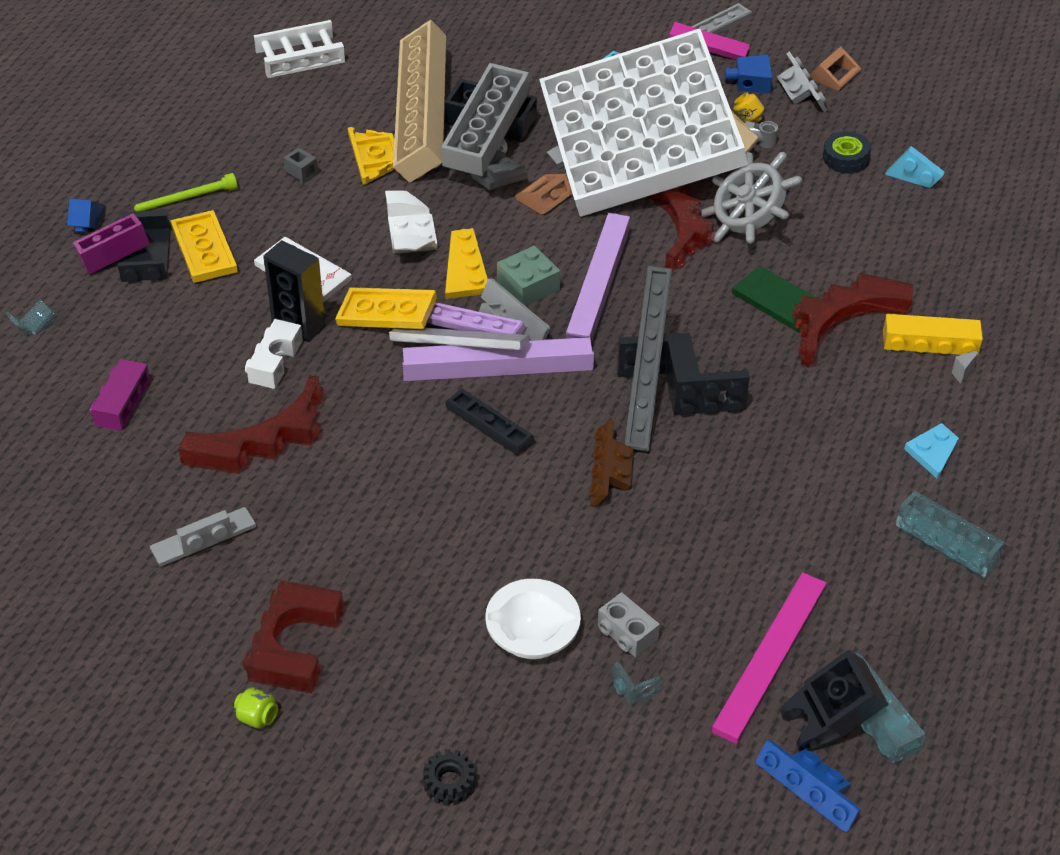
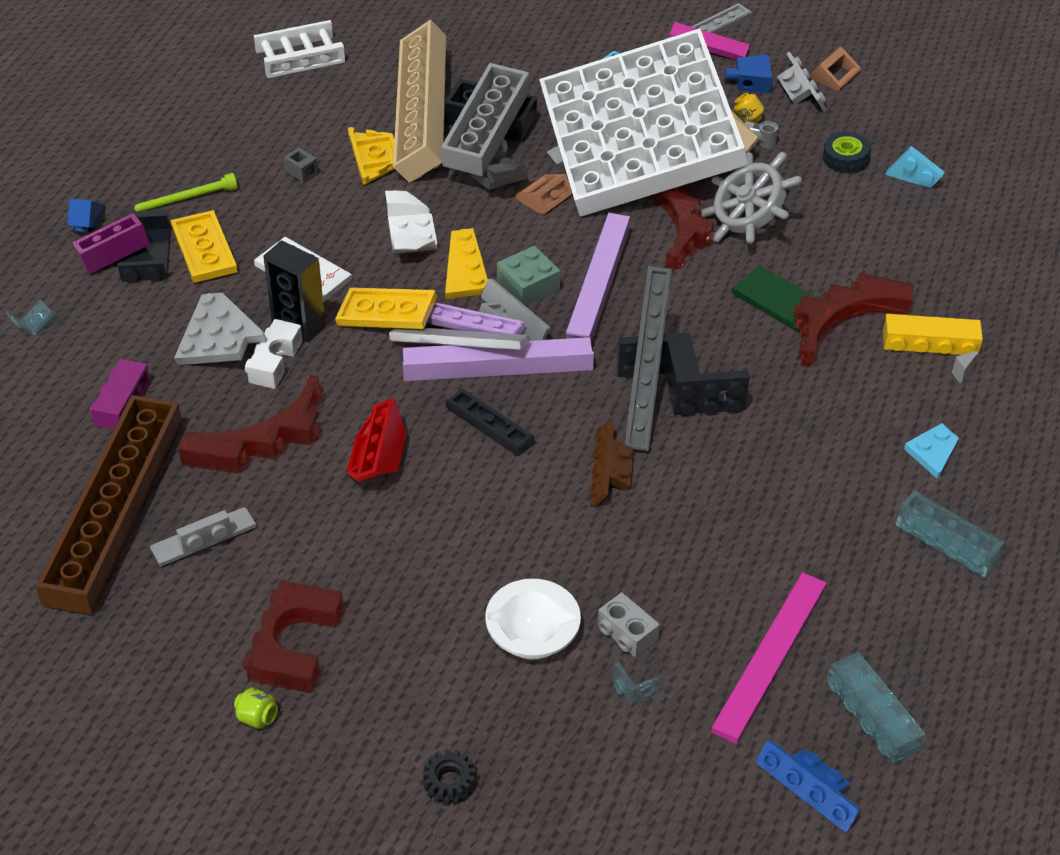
black brick [780,650,889,751] -> none
none -> reddish brown brick [35,395,182,615]
none -> light grey wing [174,293,267,365]
none -> red wedge [346,398,406,482]

